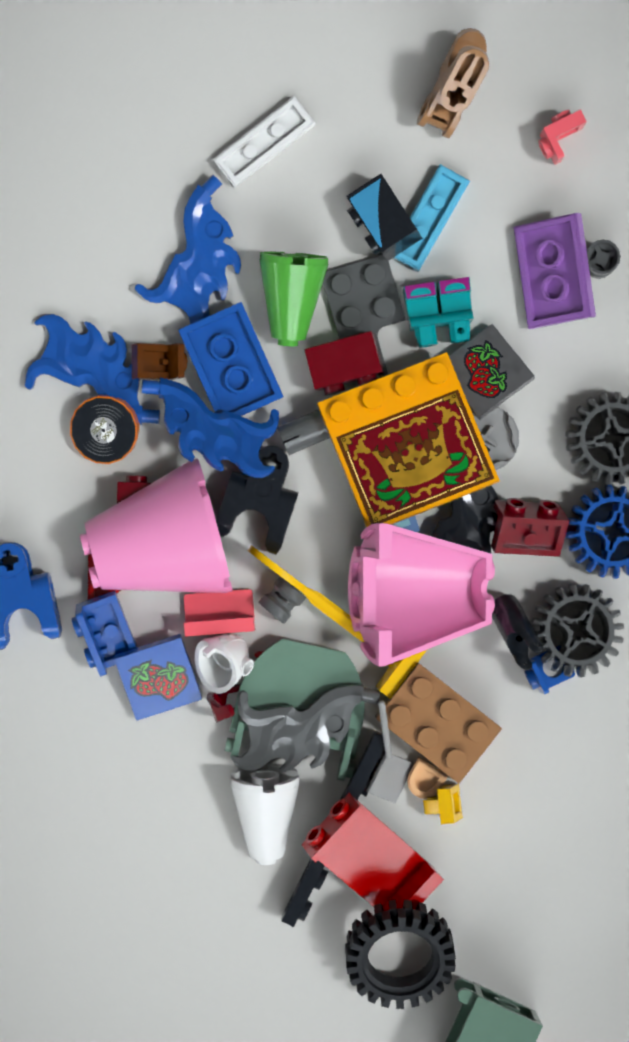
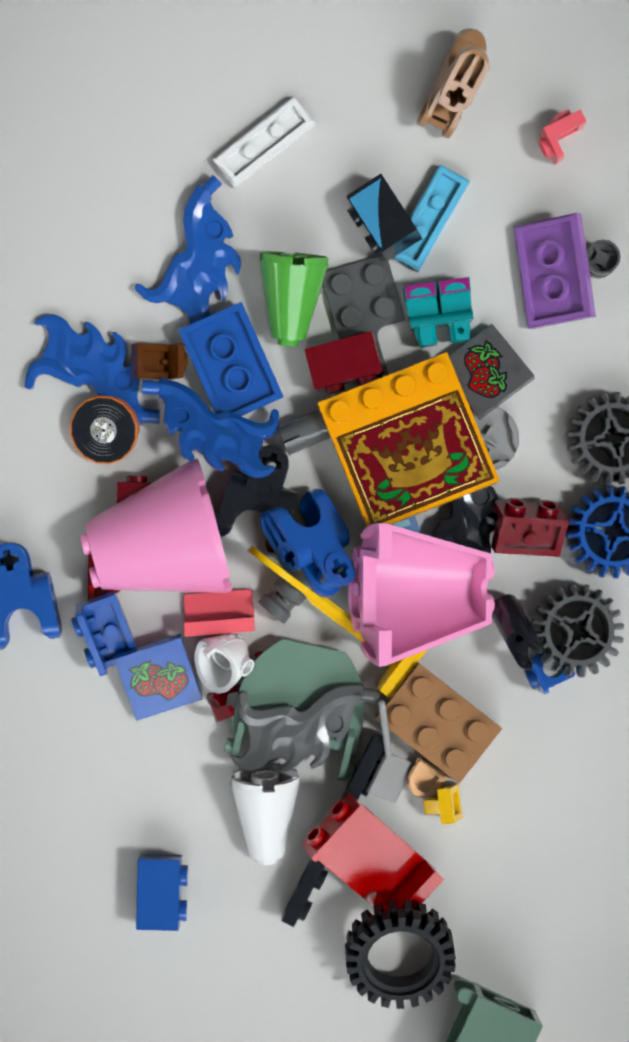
none -> blue brick [136,855,188,931]
none -> blue piece [260,489,355,598]

